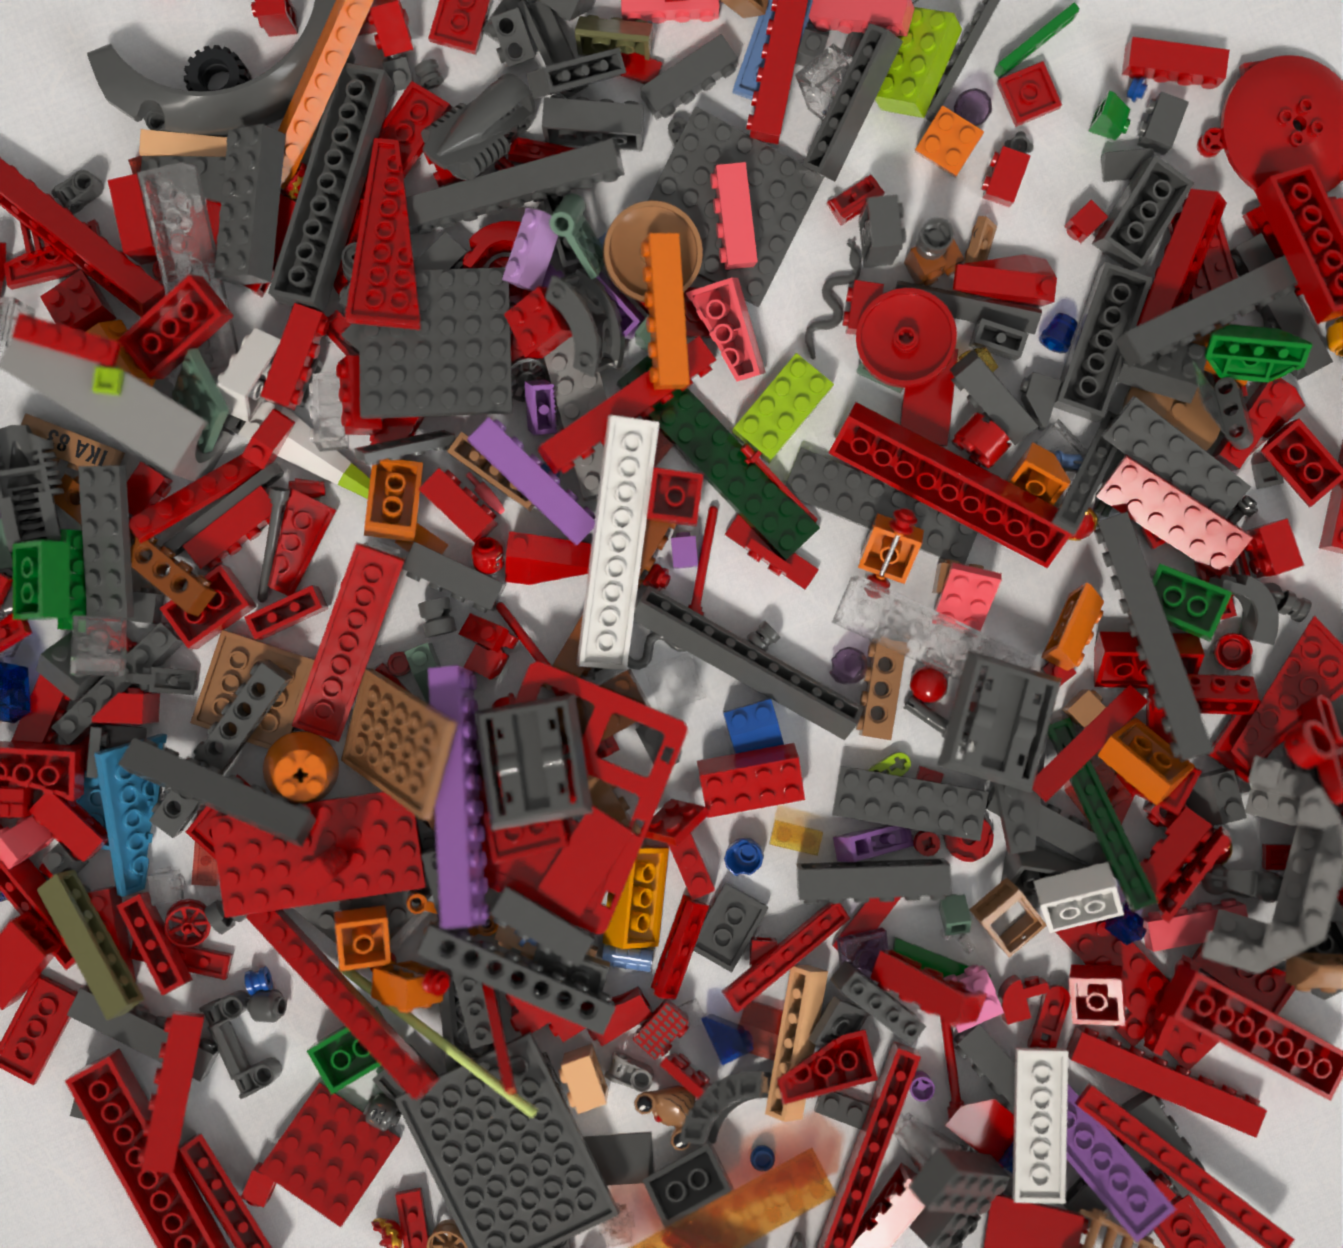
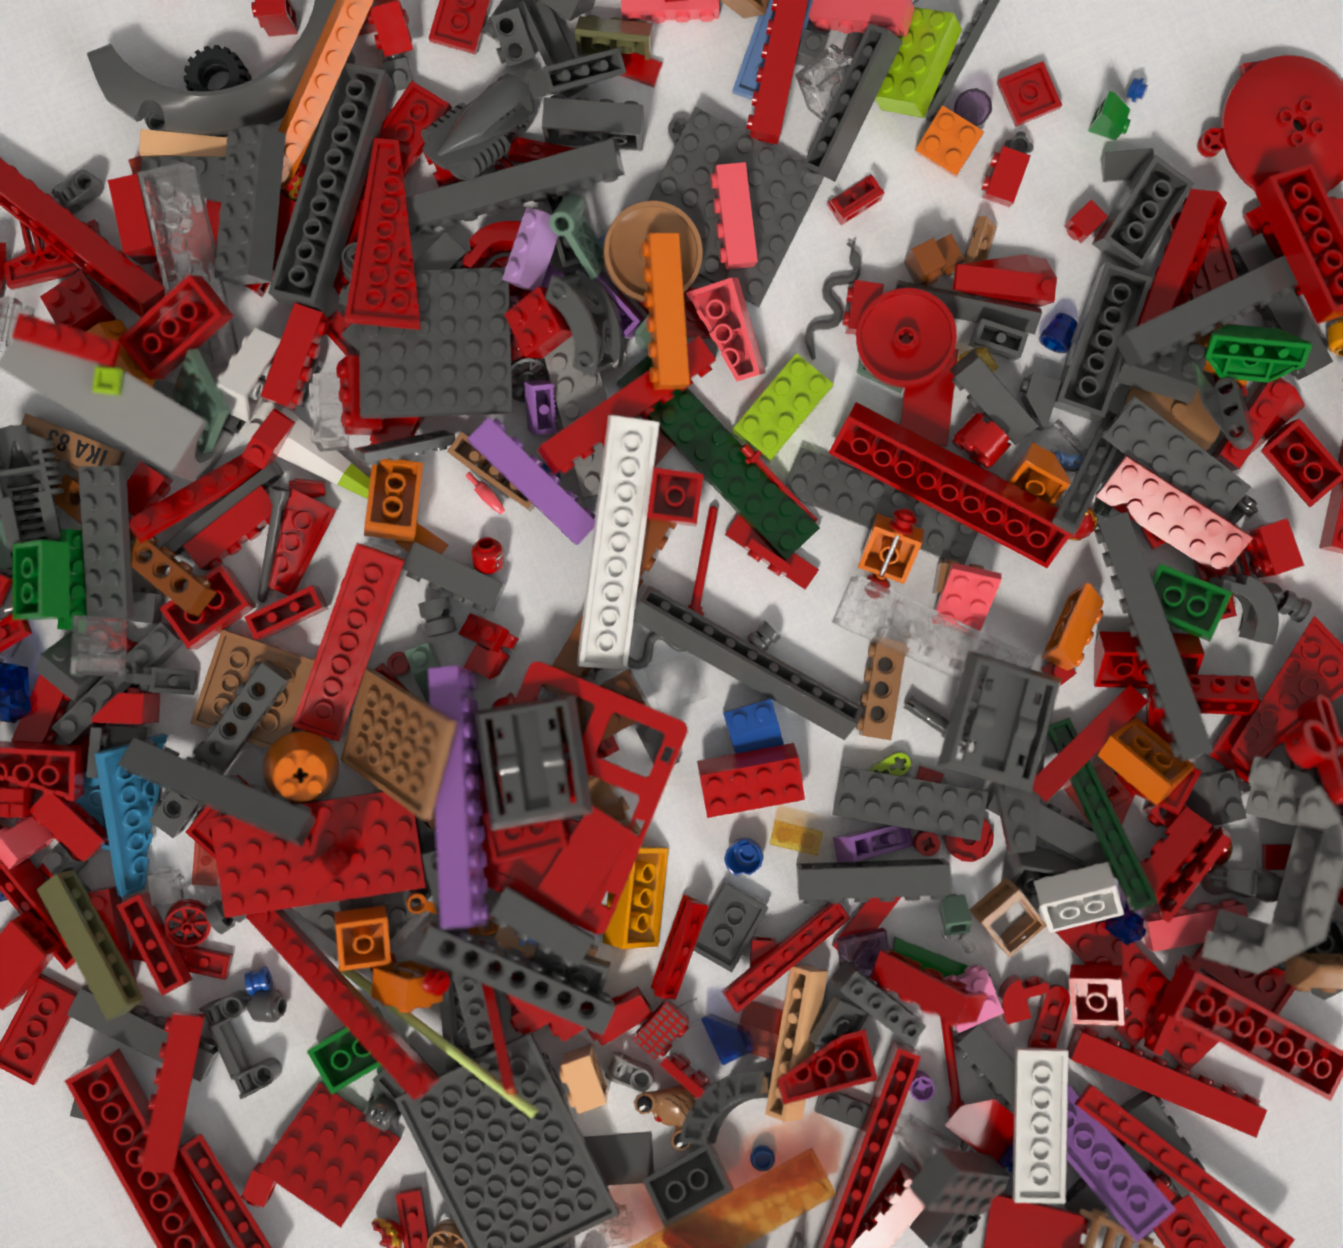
dark grey wheel [414,59,444,90] -> none
red brick [418,468,498,543] -> none
red piece [496,602,568,697] -> none
red wedge [505,531,592,585] -> none
medium blue axle [602,944,654,972] -> none
dark grey brick [640,34,738,120] -> none
red plate [641,799,709,846] -> none
red plate [643,564,671,591] -> none
red brick [668,833,715,901] -> none
medium lavender brick [671,532,698,569] -> none
clear purple hair [829,646,868,685] -> none
dark grey brick [858,195,906,268] -> none
red hair [910,665,948,703] -> none
dark grey wheel [915,218,954,260] -> none
green tile [994,2,1080,78] -> none
medium nougat brick [1061,689,1106,728] -> none
red brick [1122,37,1230,89] -> none
dark grey brick [1137,91,1189,155] -> none
red hair [1213,633,1253,670] -> none
dark grey plate [1251,461,1284,489] -> none

